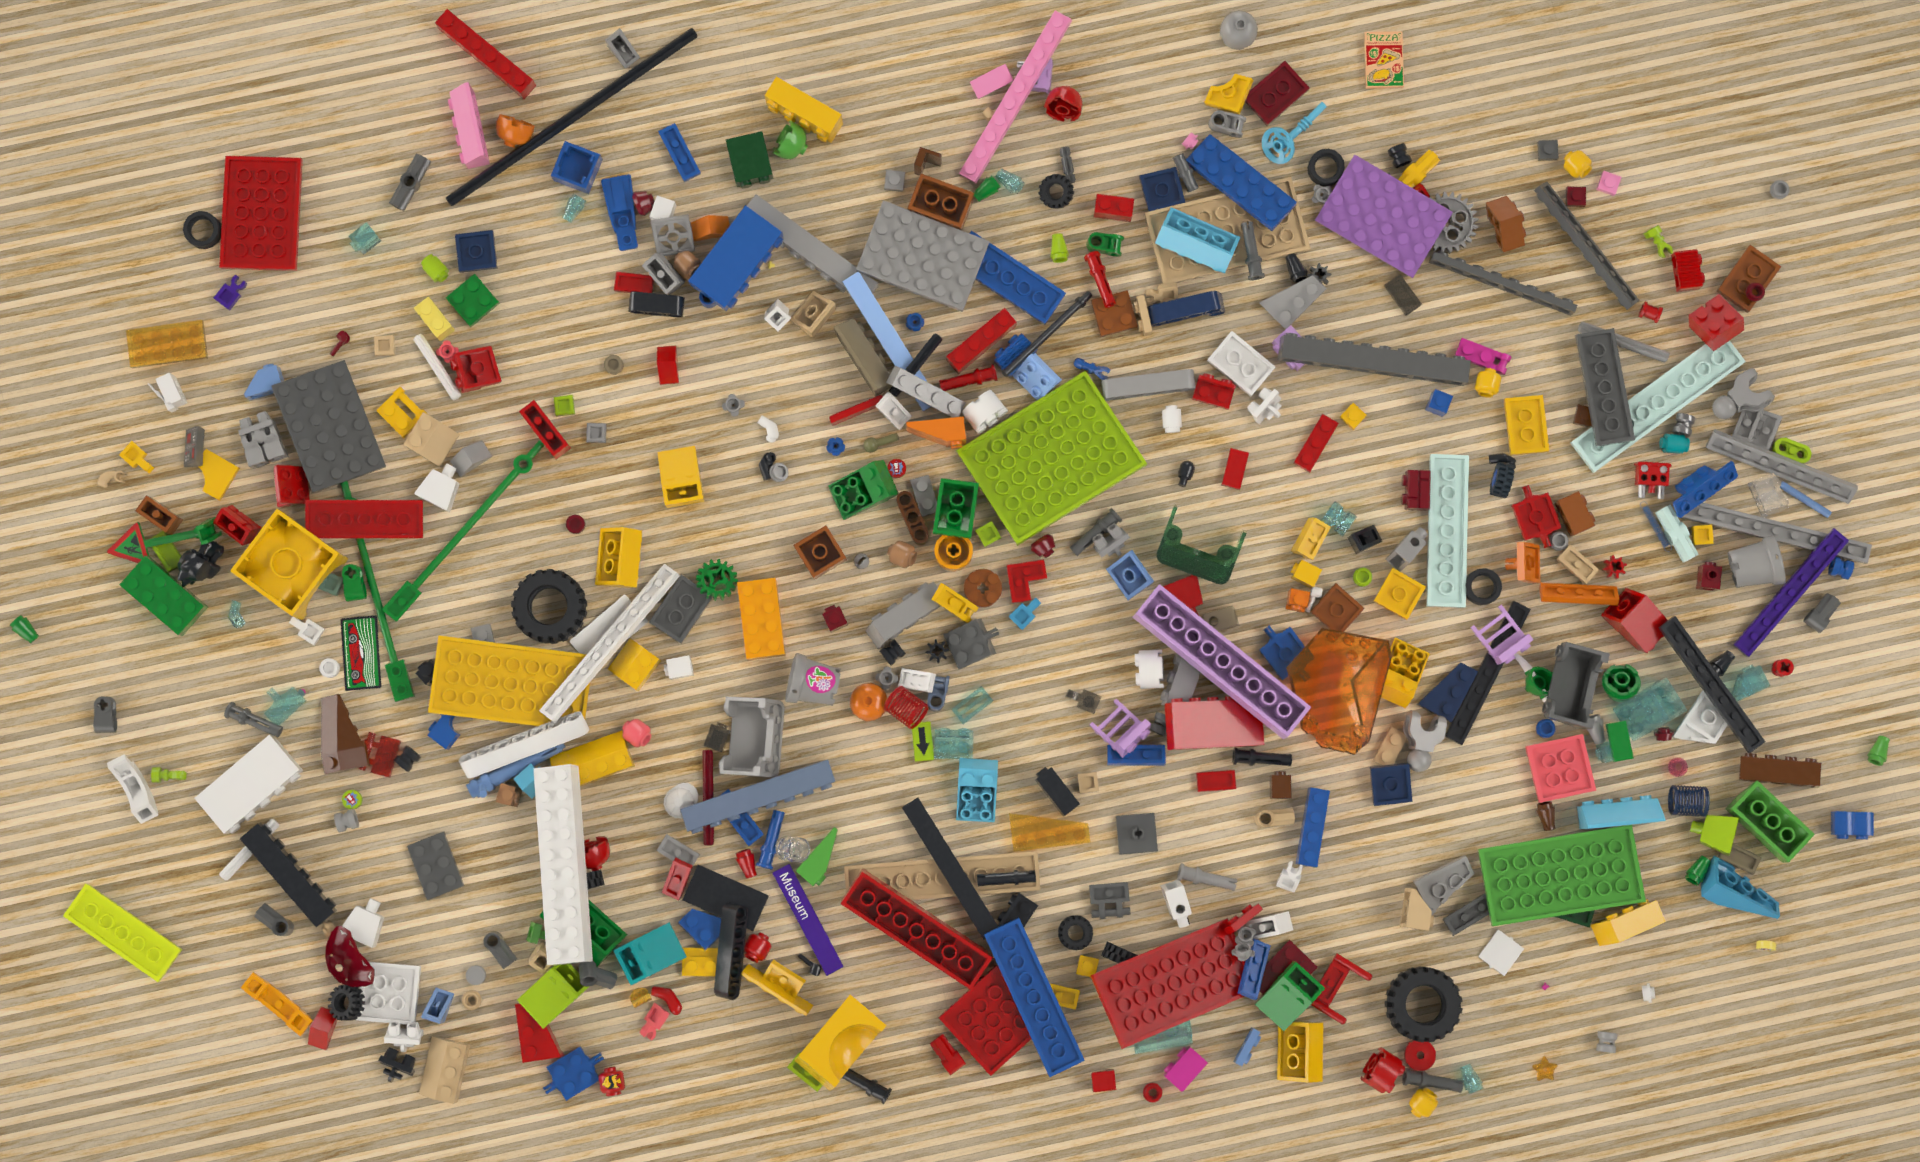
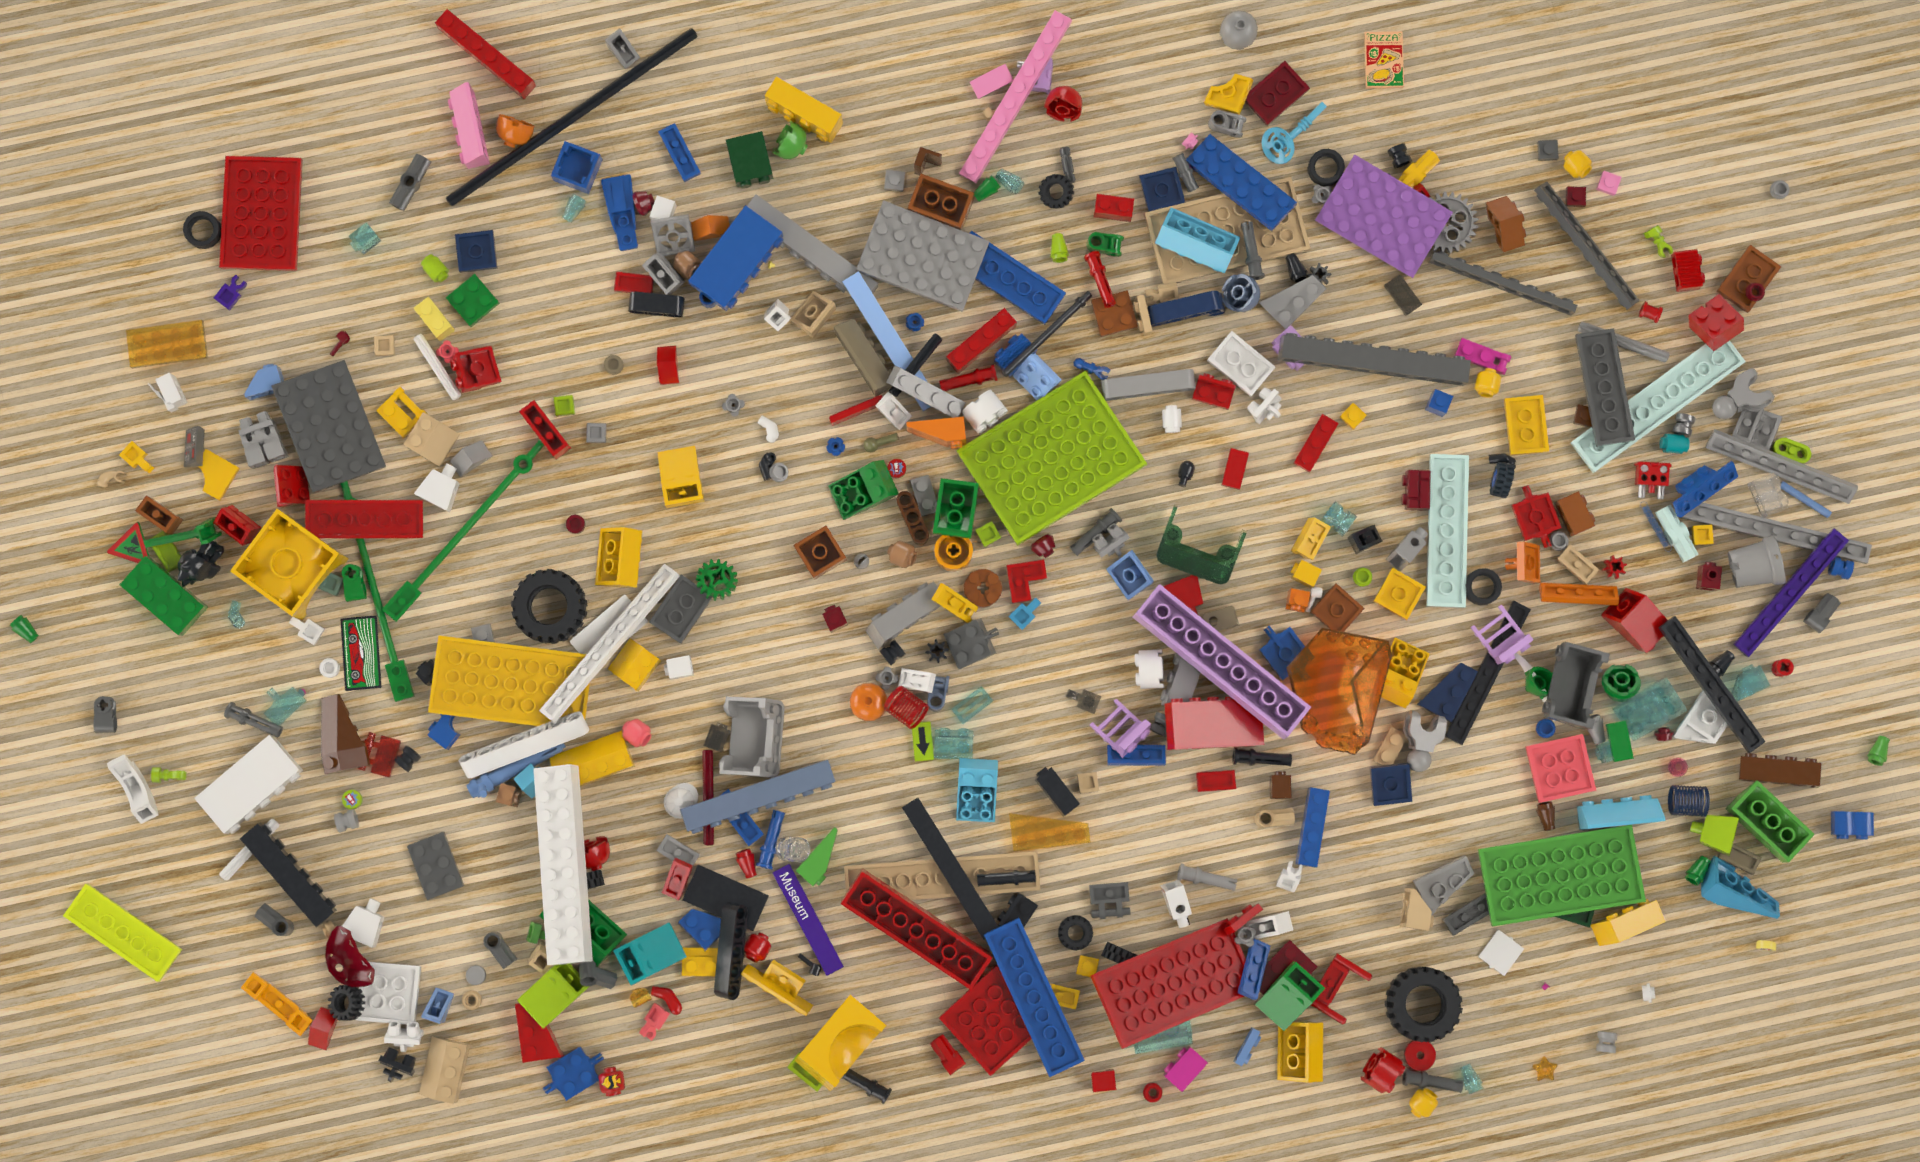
light orange brick [737,578,786,660] -> none
light grey piece [785,653,841,706] -> none
dark grey tile [1116,813,1158,855] -> none
light grey plate [1232,942,1255,961] -> none
none -> sand blue cylinder [1222,274,1261,312]

